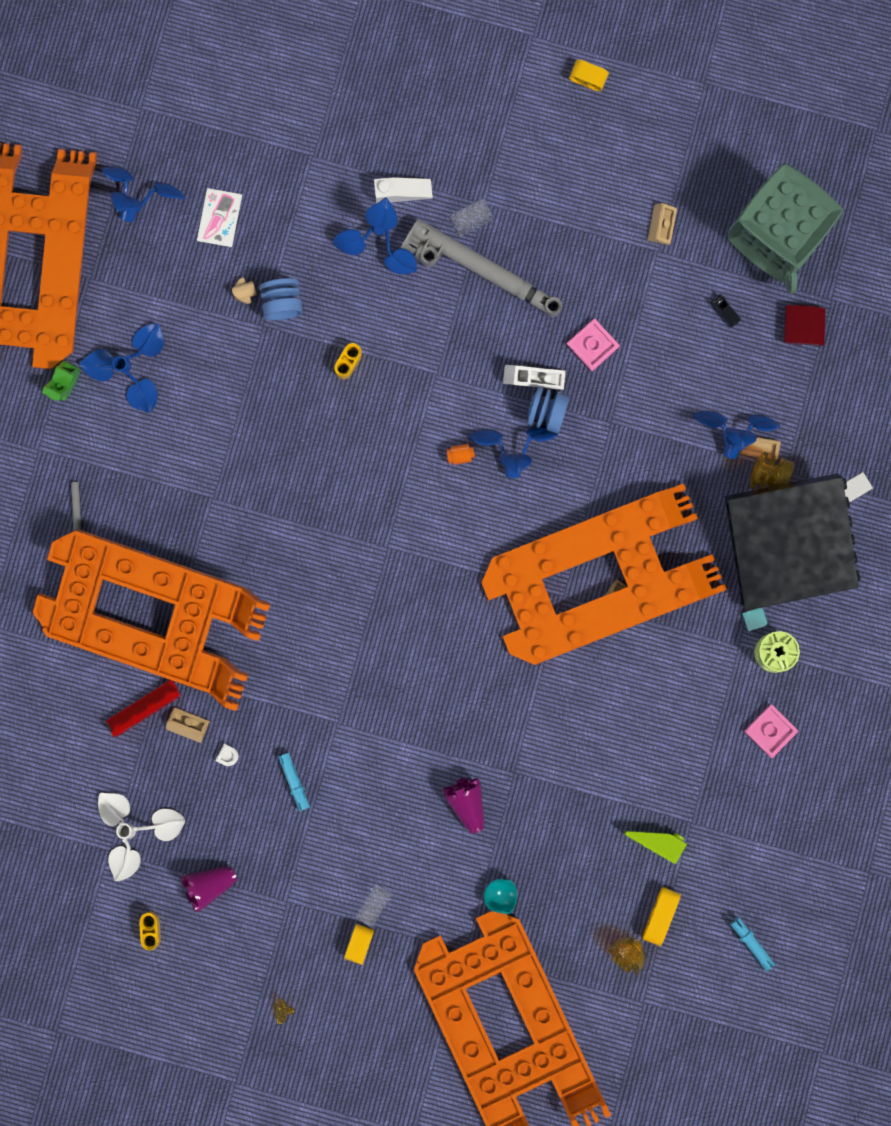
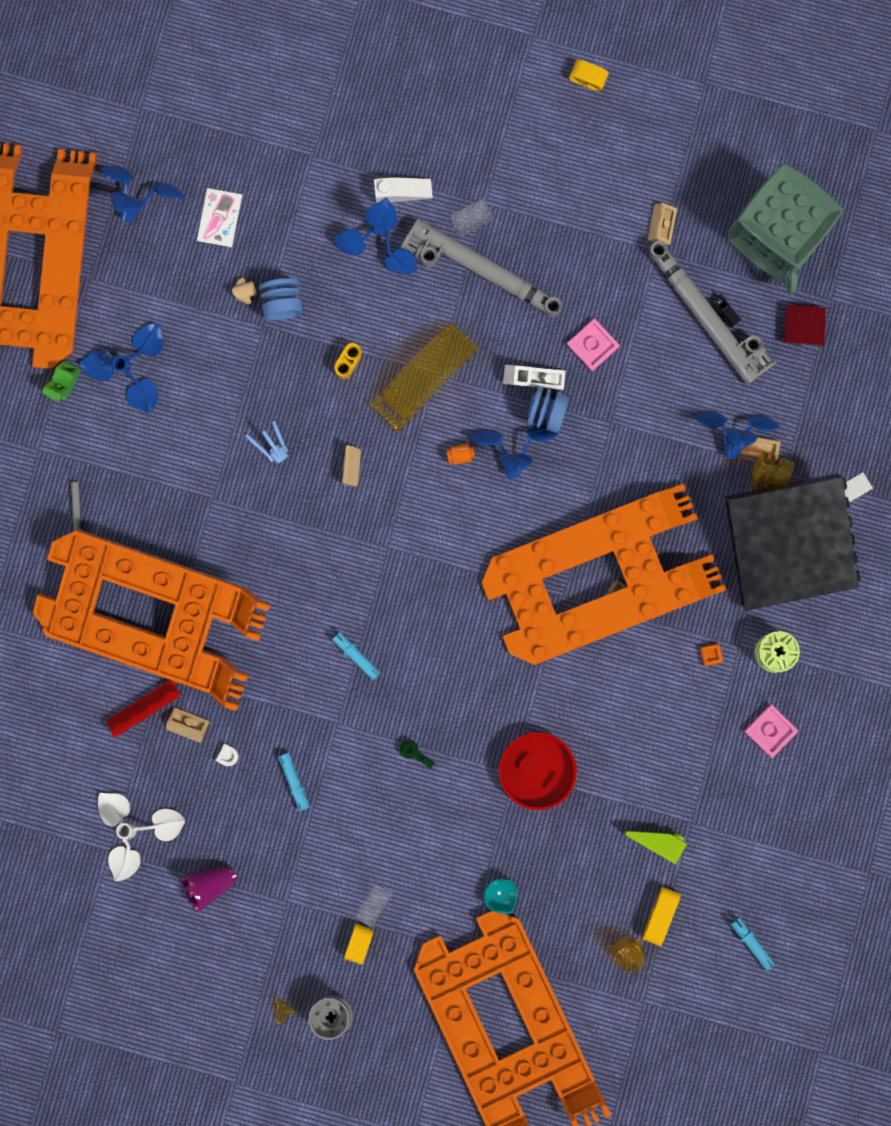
yellow beam [139,911,161,950] -> none
magenta cone [442,778,484,834] -> none
teal slope [742,608,768,631] -> none
none -> light blue plant [245,421,289,465]
none -> light grey wheel [309,995,353,1040]
none -> medium azure pin [332,632,381,681]
none -> tan slope [342,445,361,487]
none -> clear yellow windscreen [370,323,479,433]
none -> dark green plate [400,740,435,769]
none -> red brick [499,732,577,810]
none -> light grey piece [649,241,777,385]
none -> orange tile [700,644,723,666]

